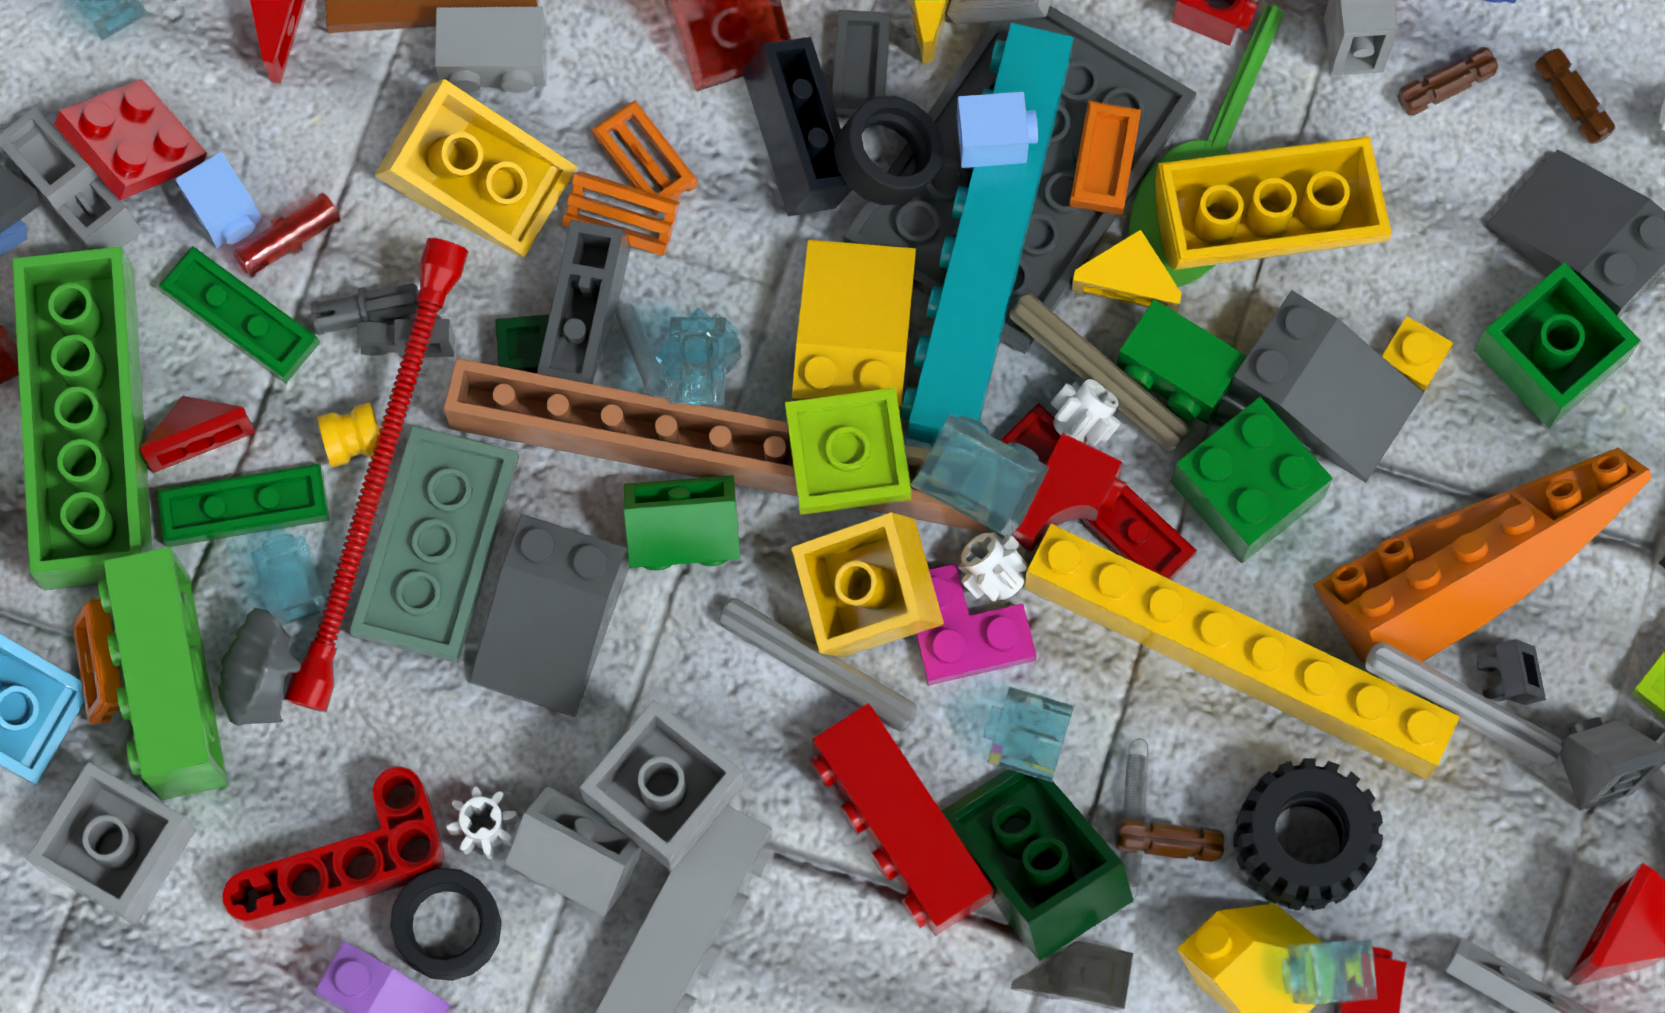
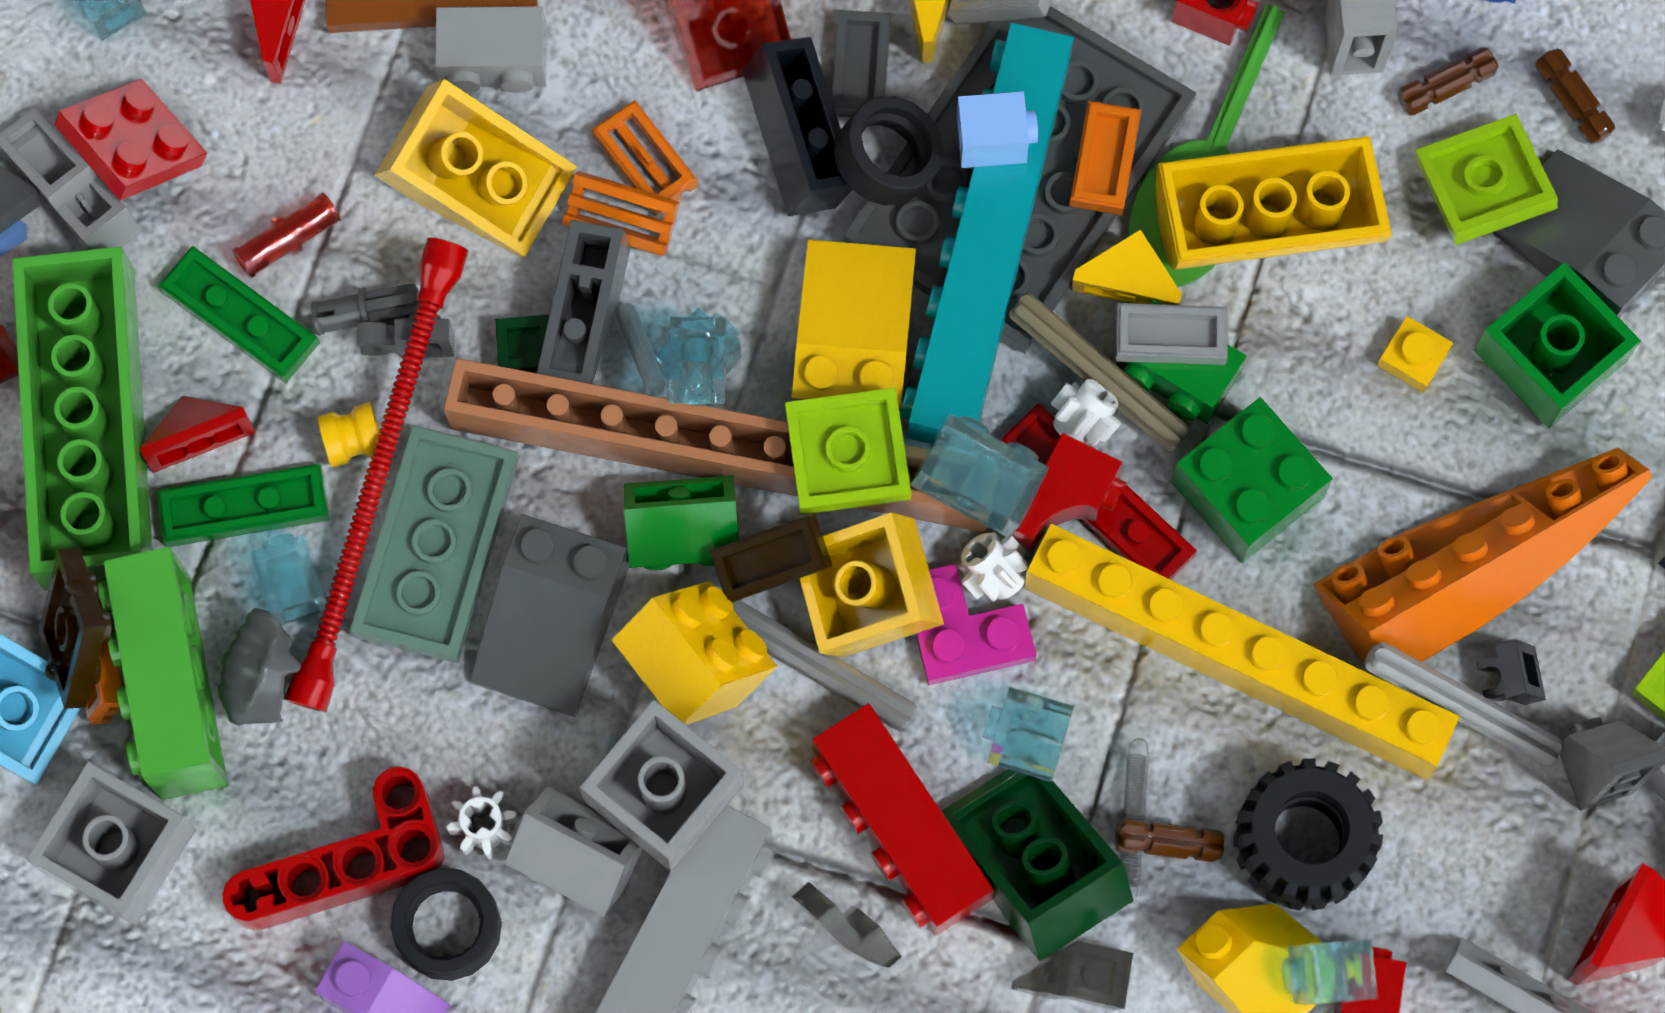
light blue brick [175,152,263,248] -> none
dark grey slope [1227,290,1424,483] -> none
none -> dark brown plate [39,548,111,709]
none -> yellow brick [612,581,778,725]
none -> dark brown tile [709,514,833,603]
none -> clear smoke slope [792,882,902,968]
none -> light grey tile [1116,303,1228,365]
none -> lime plate [1415,113,1558,245]

